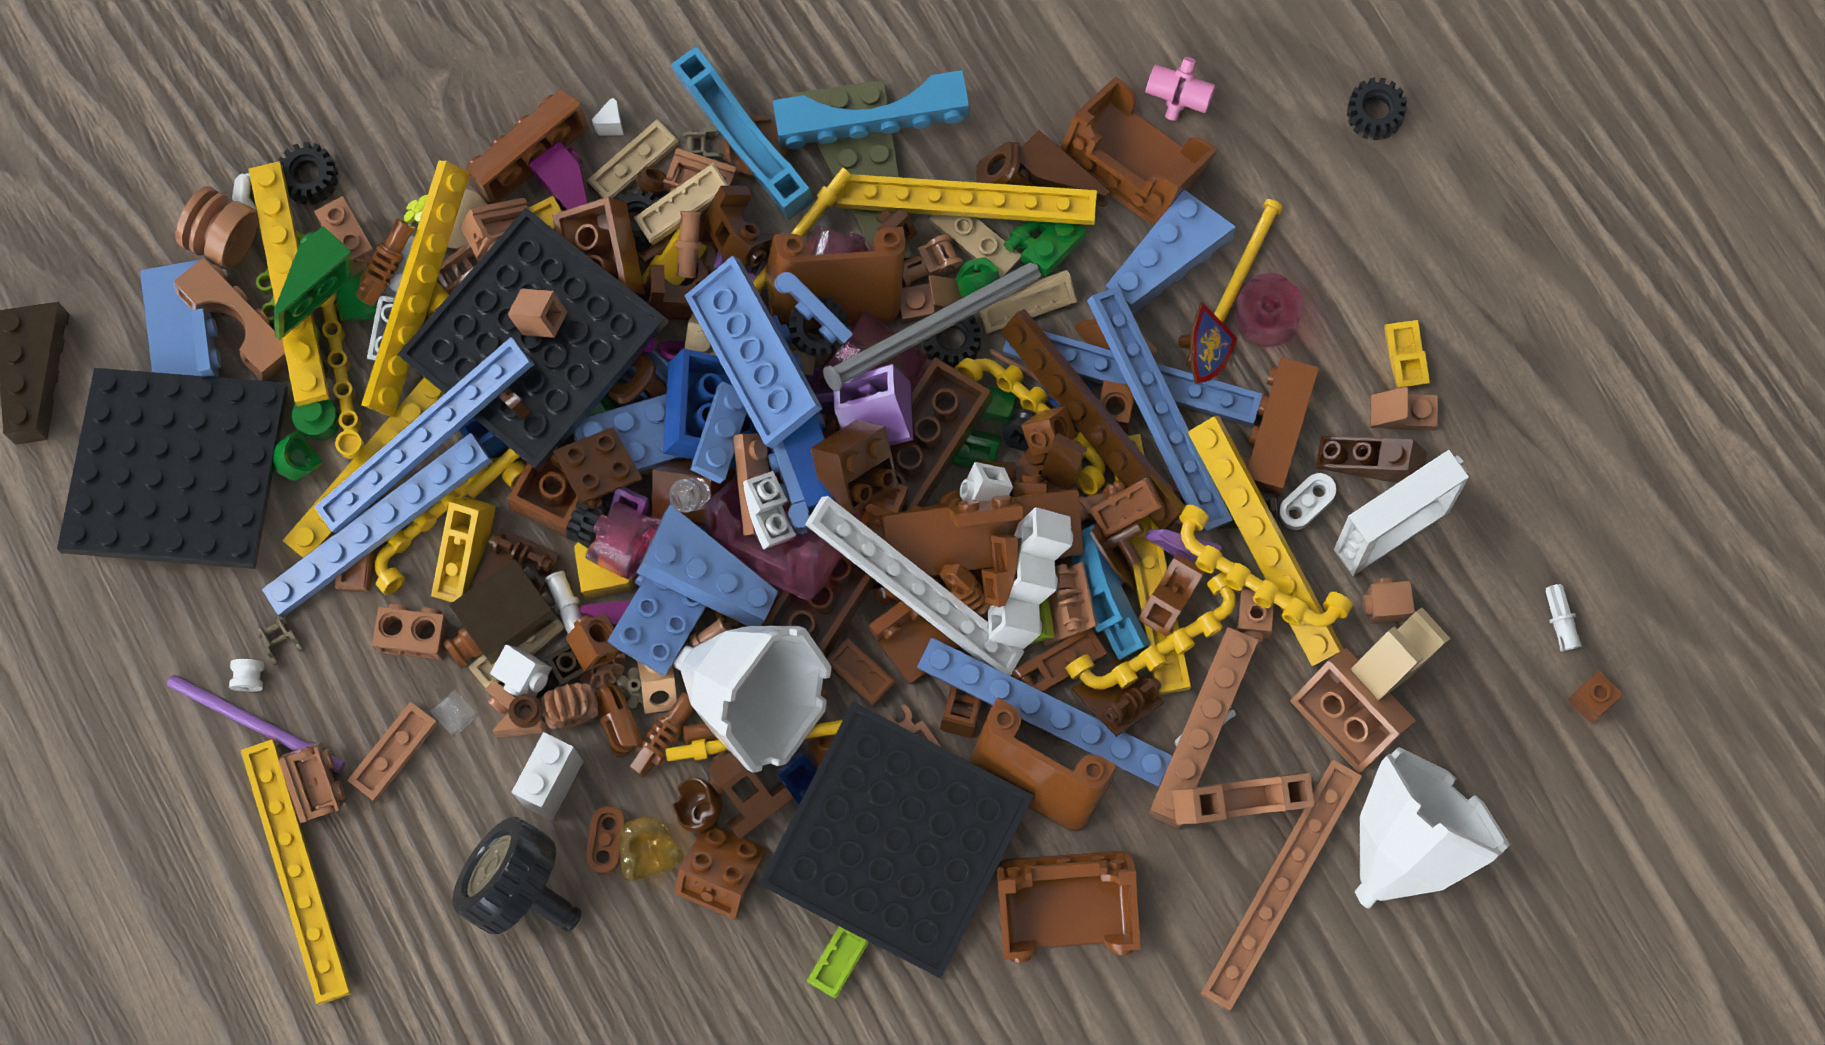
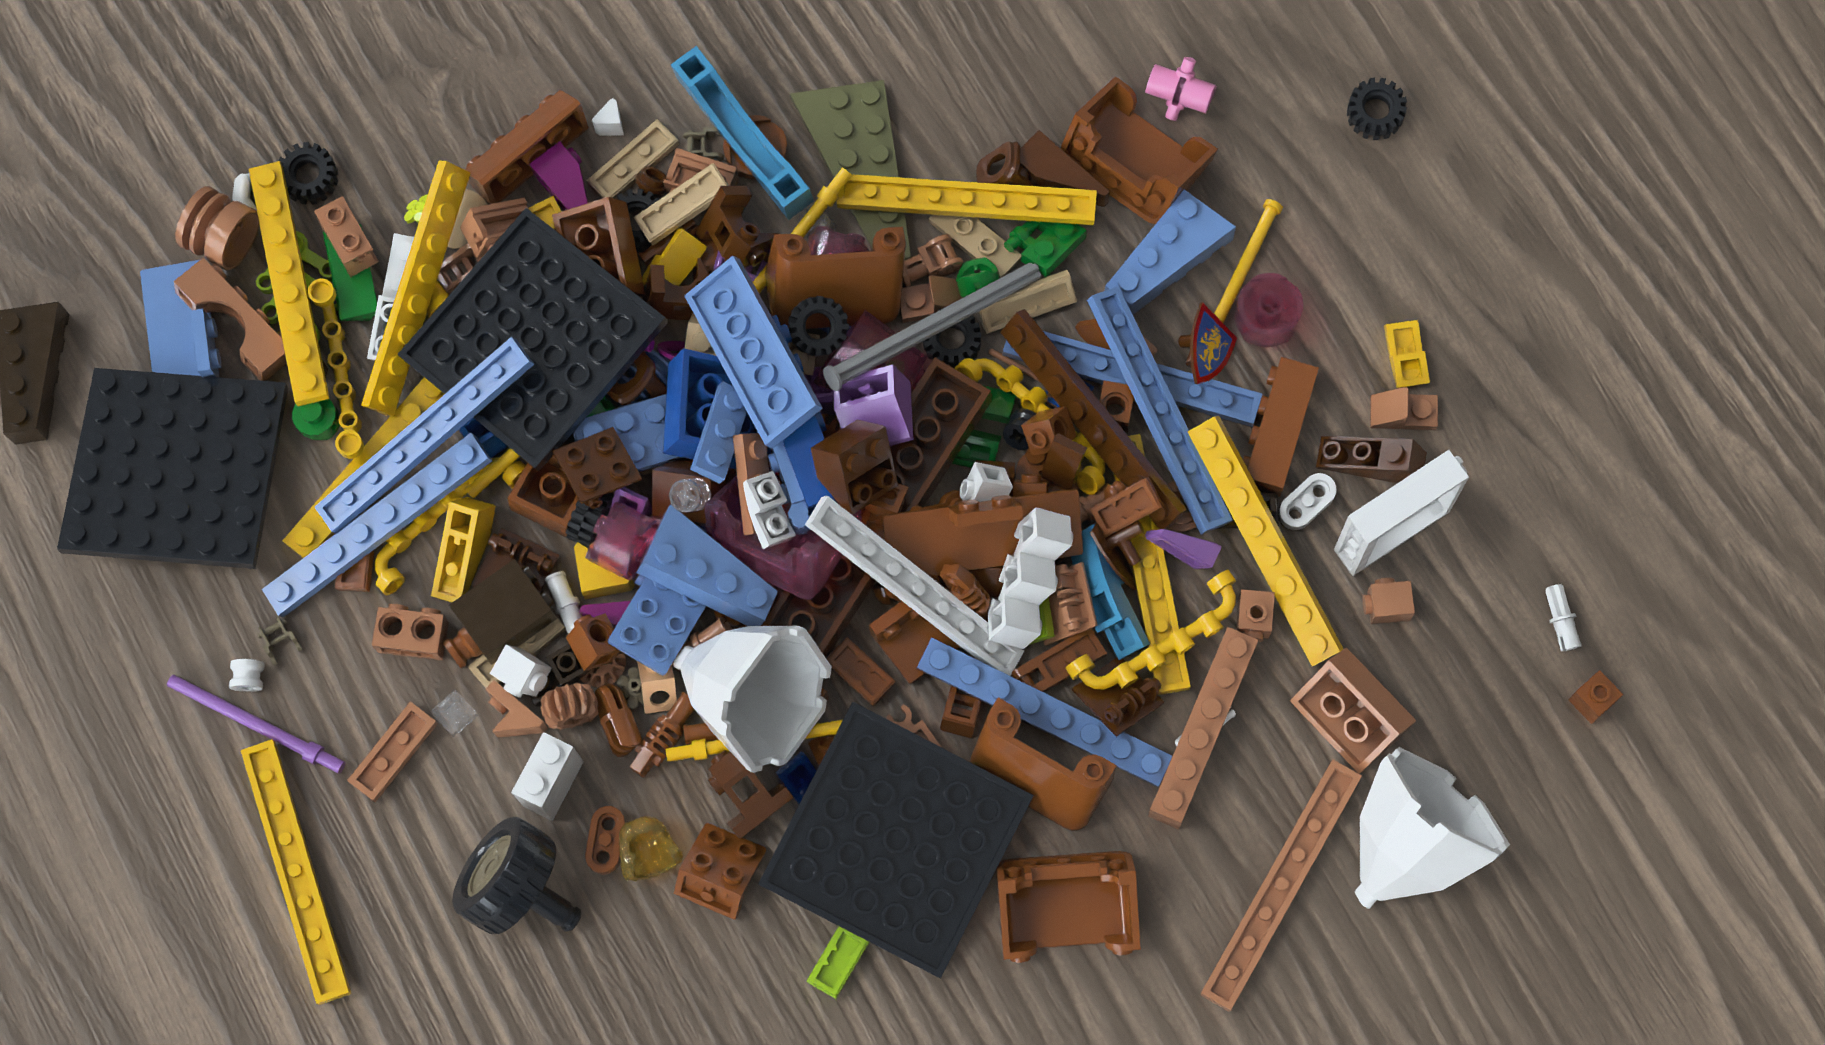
green piece [273,431,322,481] -> none
green slope [274,226,351,341] -> none
nougat hinge [278,742,345,823] -> none
dark orange hinge [356,218,415,306] -> none
reddish brown tile [499,389,530,420] -> none
nougat brick [508,289,568,338] -> none
reddish brown plate [508,694,543,728] -> none
reddish brown hair [672,777,722,832] -> none
nougat pin [675,211,702,278] -> none
dark azure arch [773,70,969,149] -> none
medium blue plate [774,272,853,344] -> none
reddish brown tile [876,209,917,244] -> none
dark orange slope [982,533,1018,607] -> none
dark orange slope [1138,553,1204,637] -> none
nougat arch [1172,773,1315,825] -> none
yellow bar [1179,504,1353,627] -> none
tan piece [1351,608,1451,701] -> none

